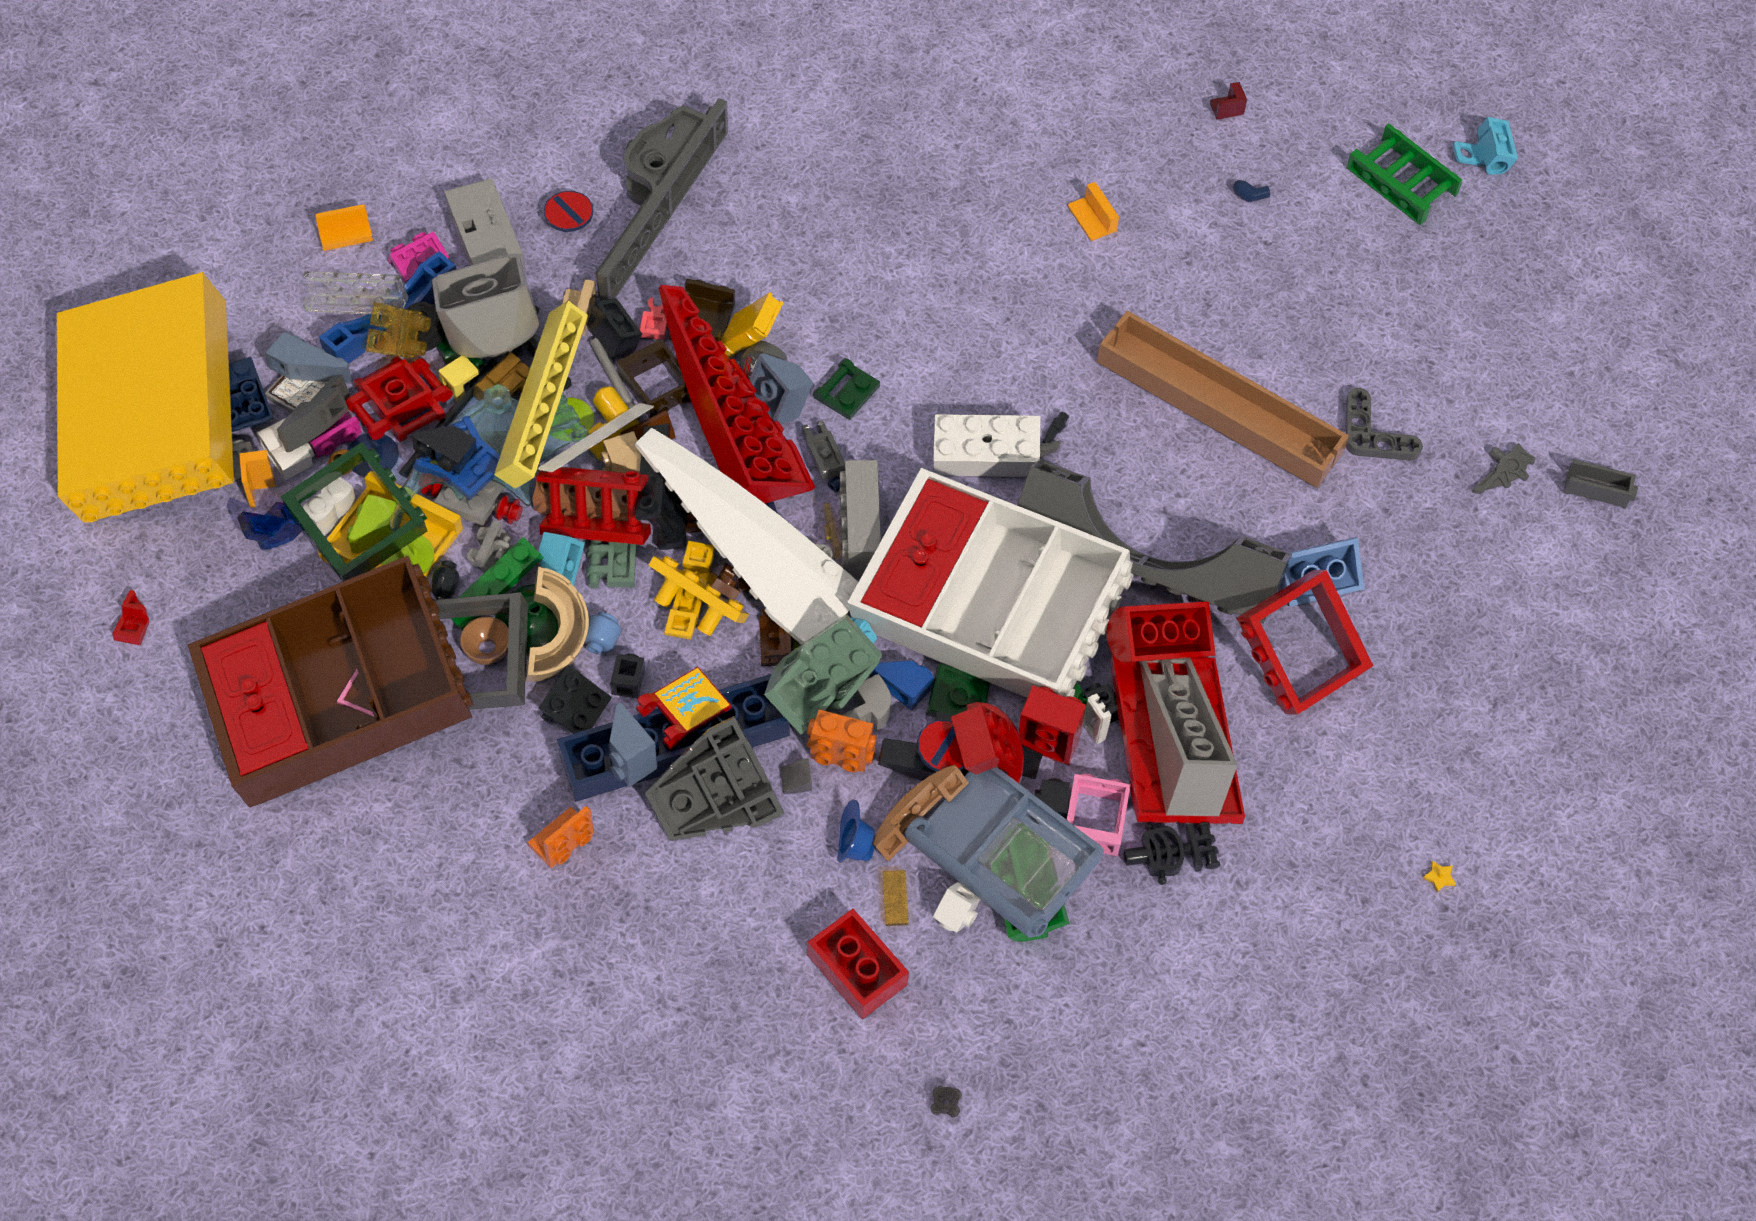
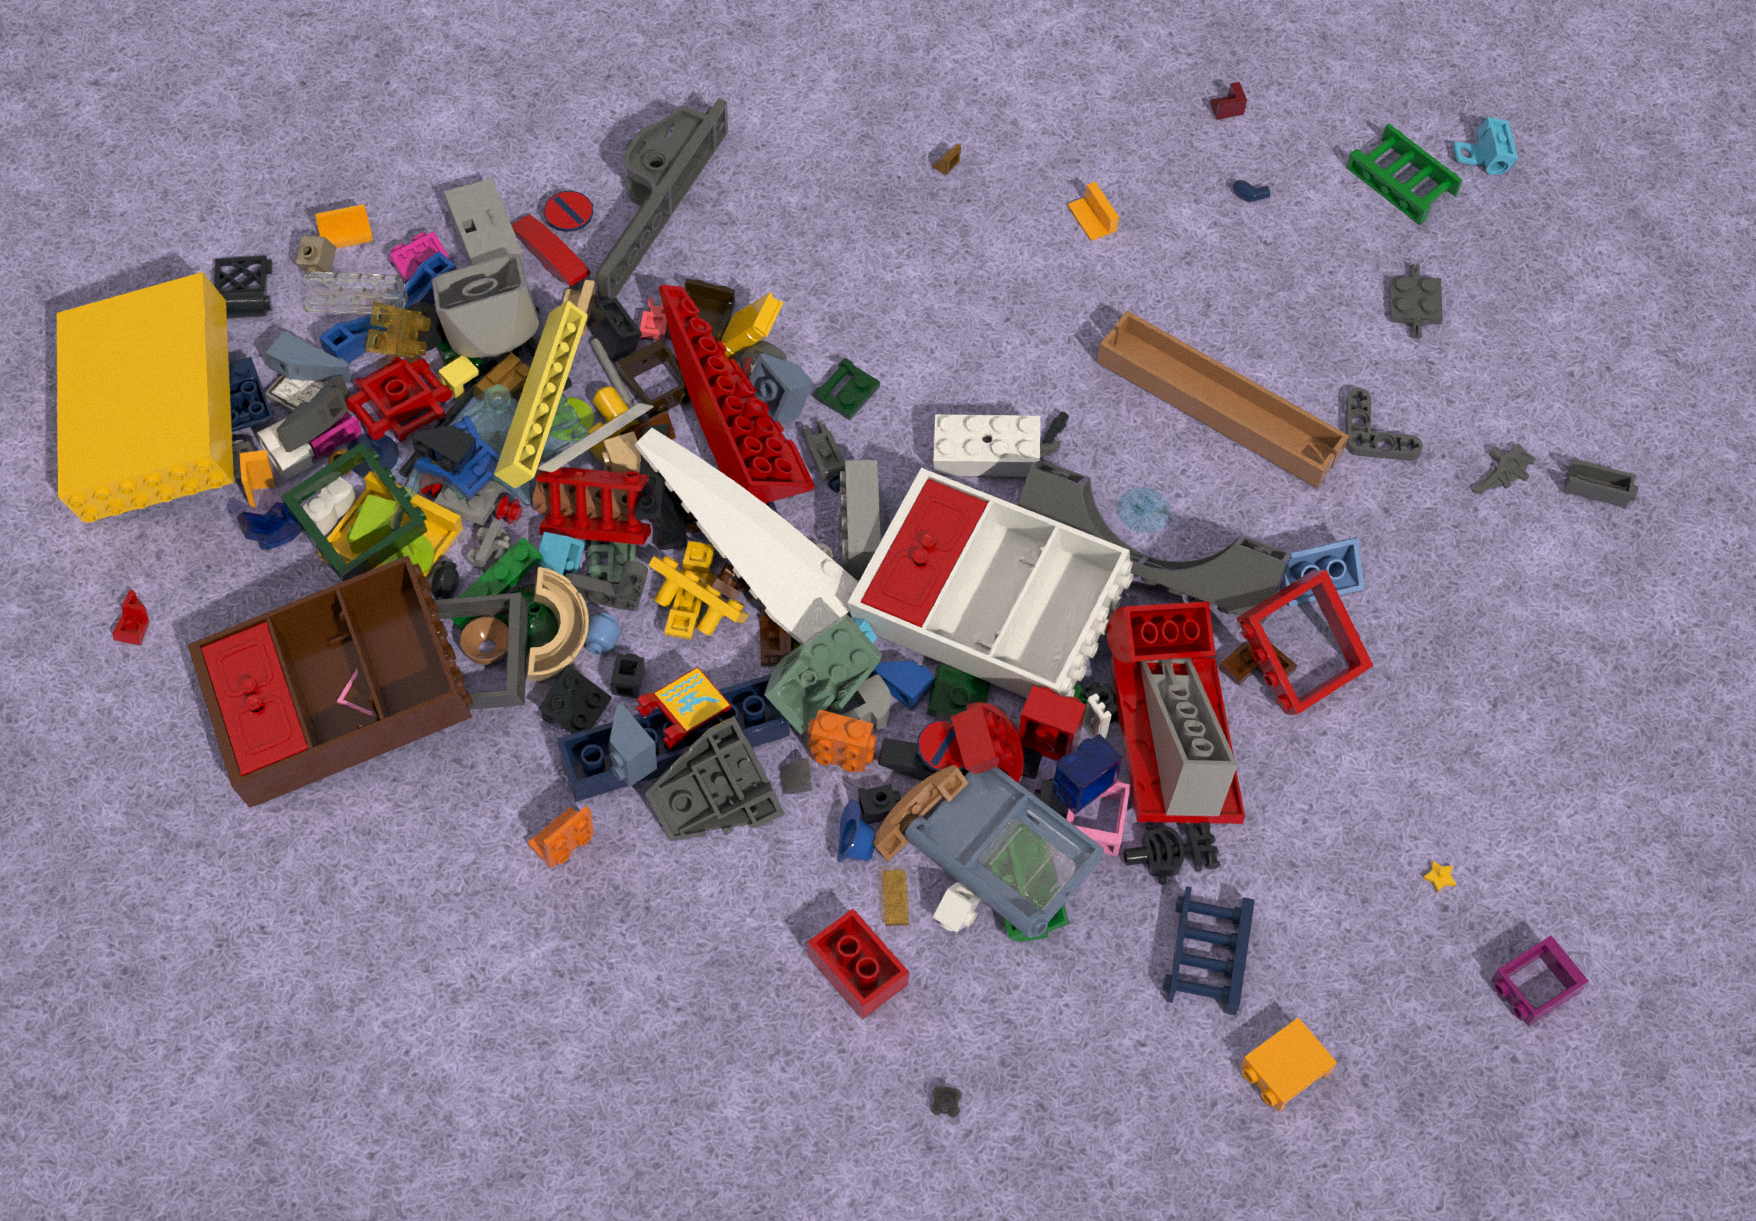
clear yellow piece [823,503,840,559] -> none
none -> black piece [214,255,273,319]
none -> dark tan brick [296,236,336,277]
none -> red slope [512,214,591,286]
none -> dark grey beam [564,561,648,611]
none -> black brick [858,784,901,824]
none -> pearl gold slope [932,144,961,175]
none -> clear blue piece [1052,733,1122,815]
none -> clear light blue piece [1118,487,1170,533]
none -> dark blue fence [1163,886,1255,1016]
none -> reddish brown plate [1219,642,1297,685]
none -> light orange panel [1241,1017,1337,1112]
none -> dark grey plate [1390,264,1443,339]
none -> magenta window [1491,936,1589,1026]

